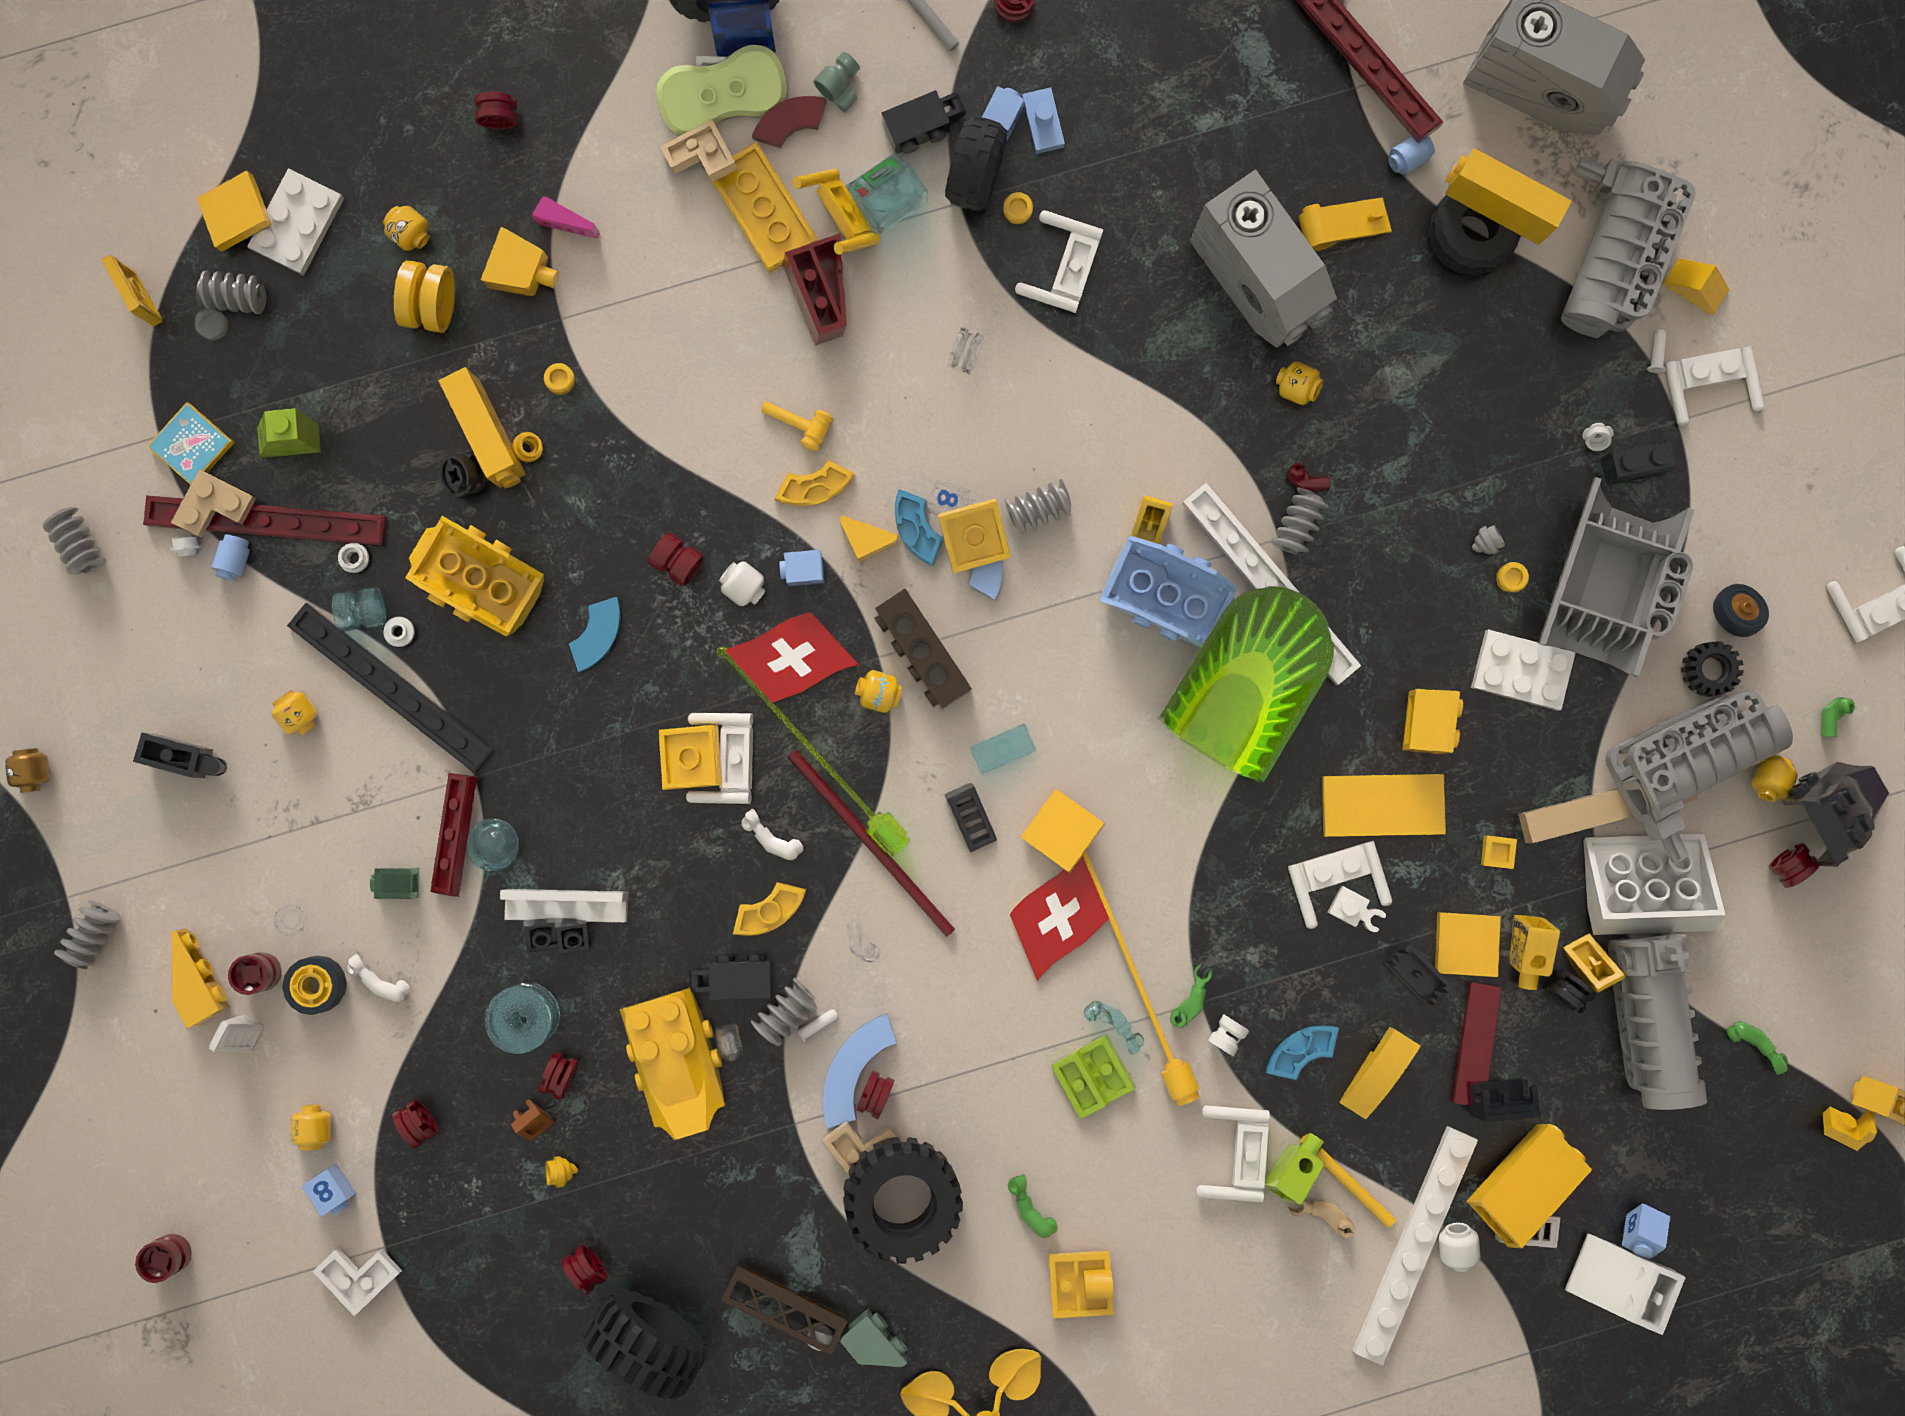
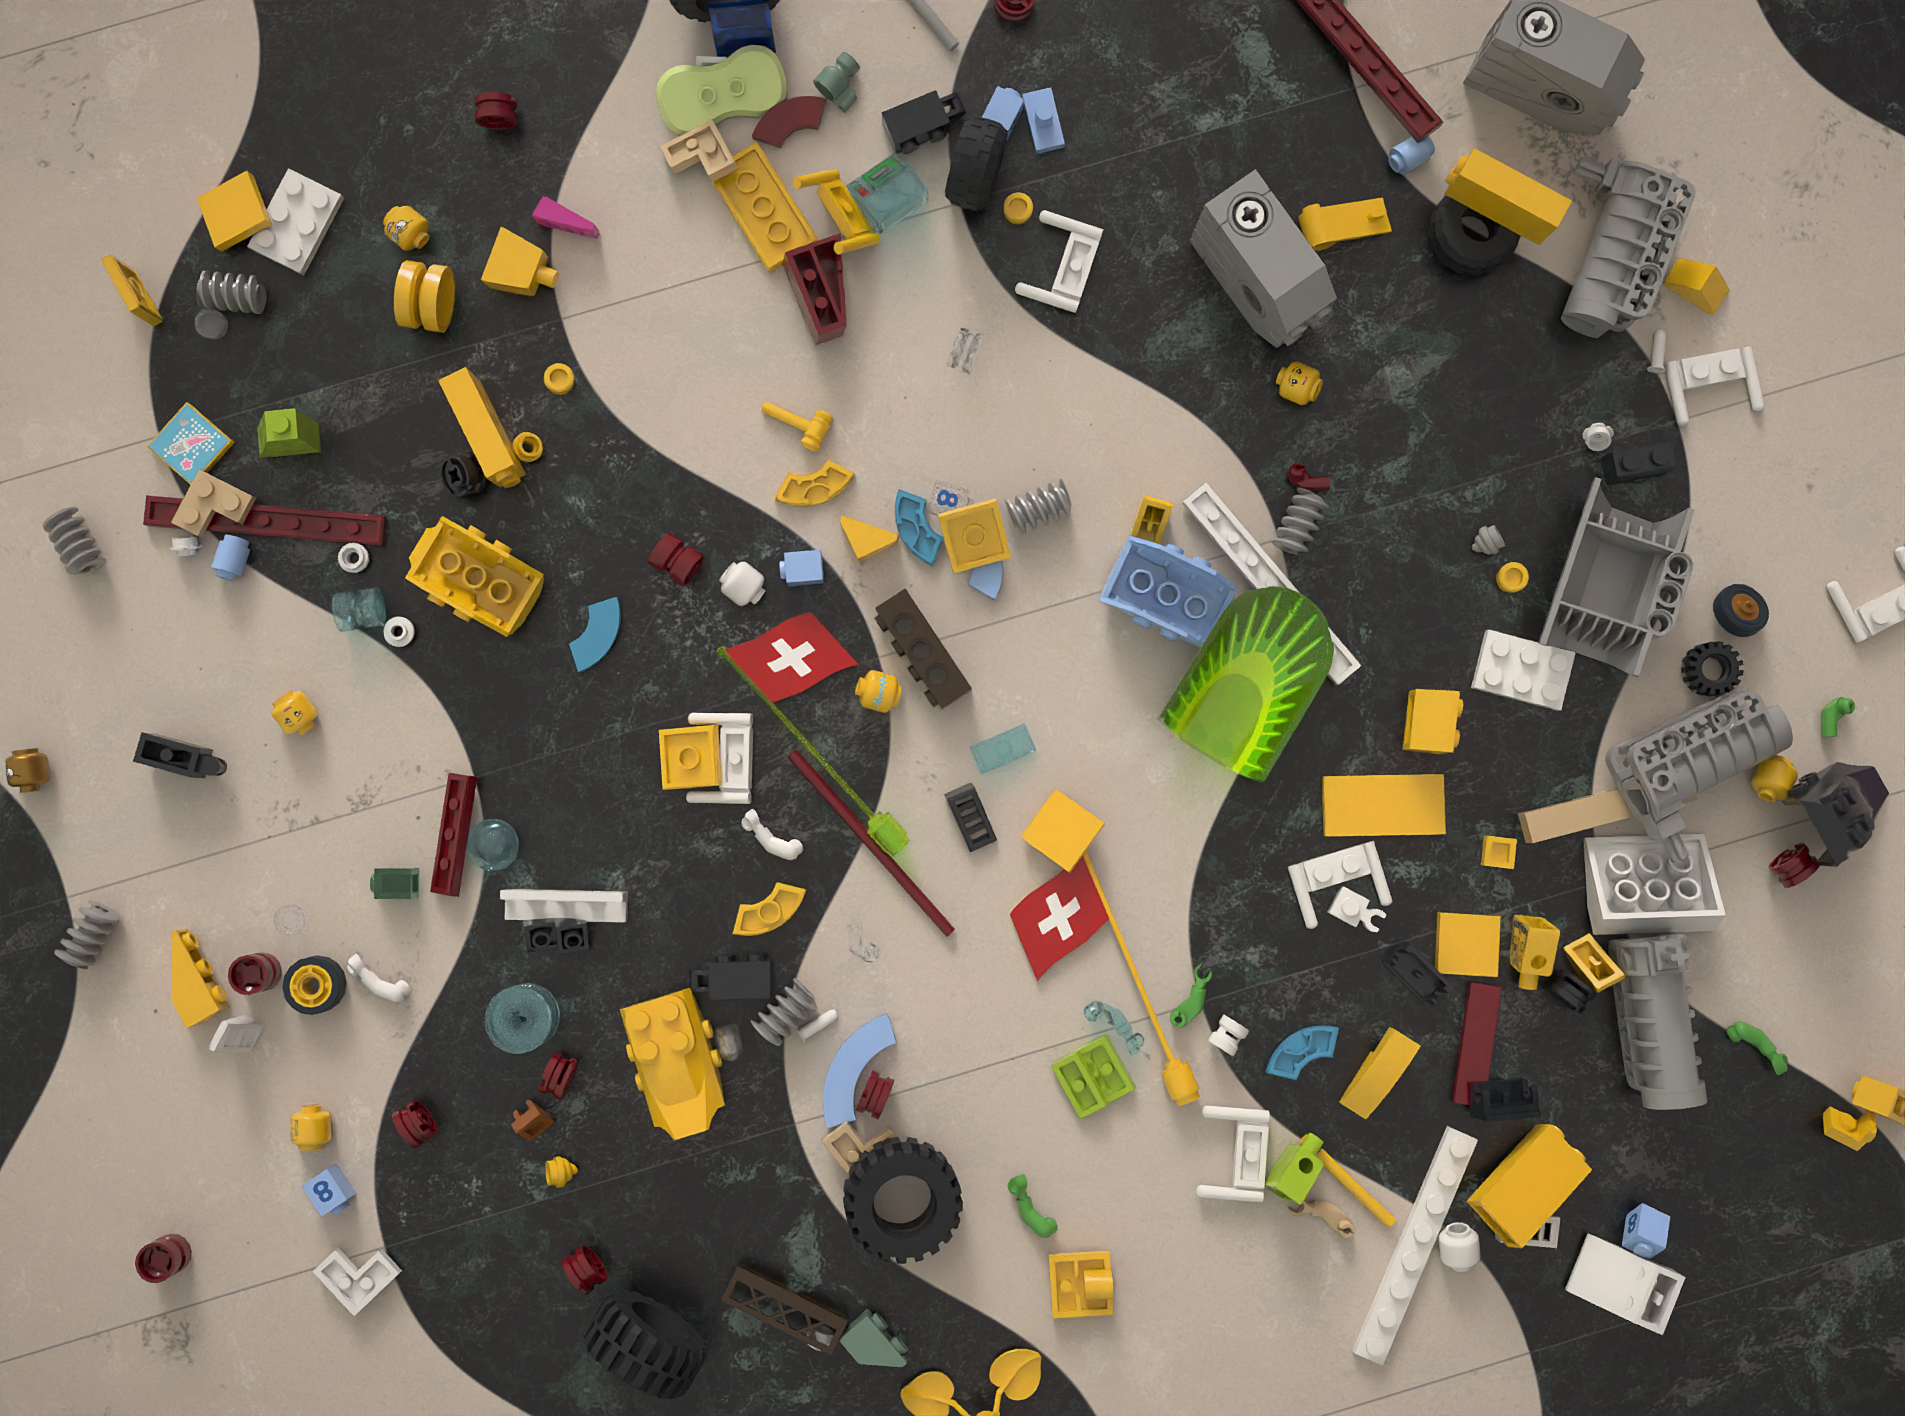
black tile [287,602,495,773] -> none

